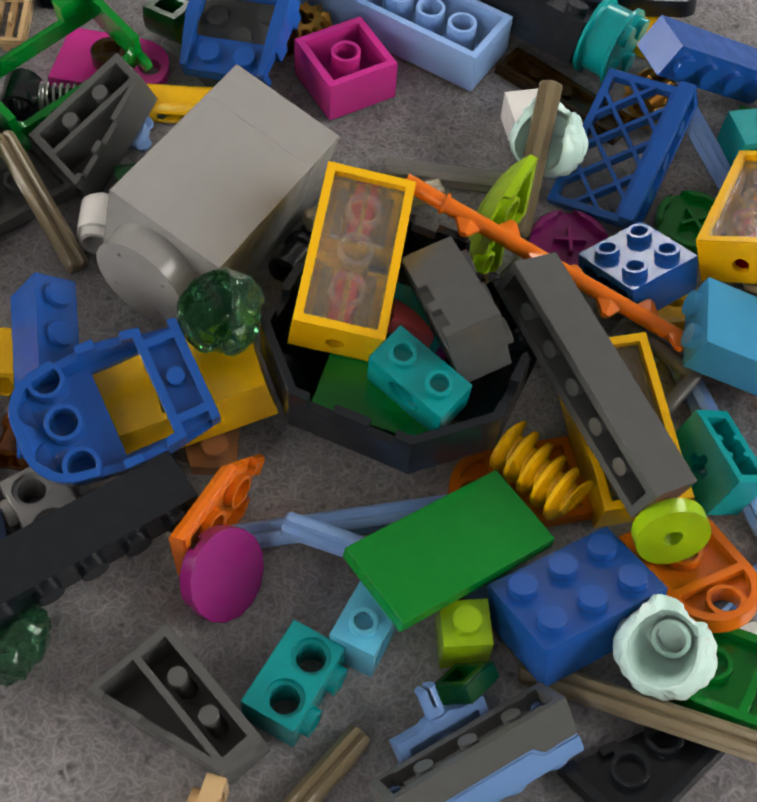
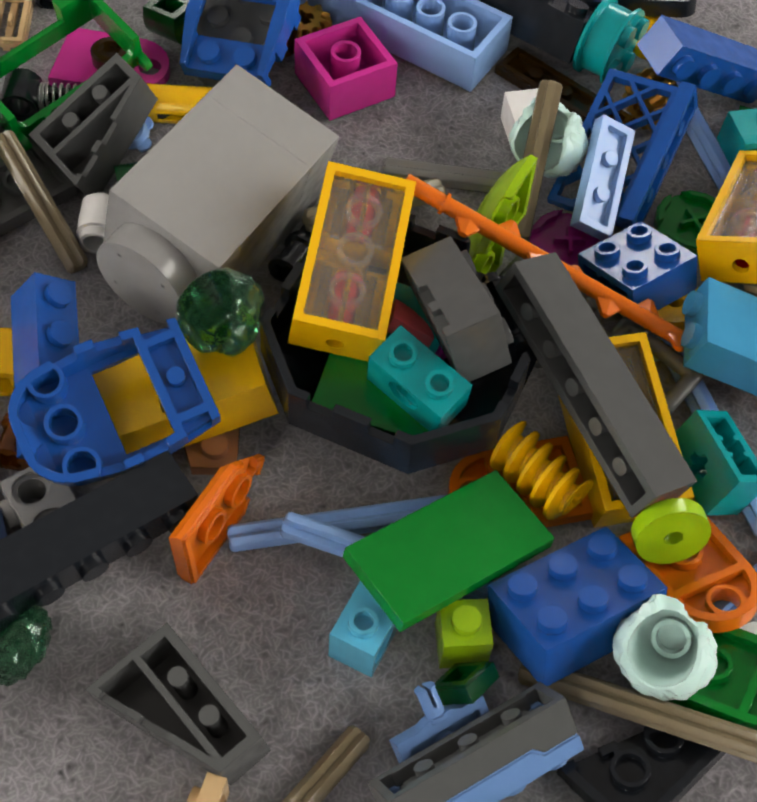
magenta tile [179,524,264,623] -> none
teal brick [240,620,348,748] -> none
none -> light blue plate [570,114,635,241]

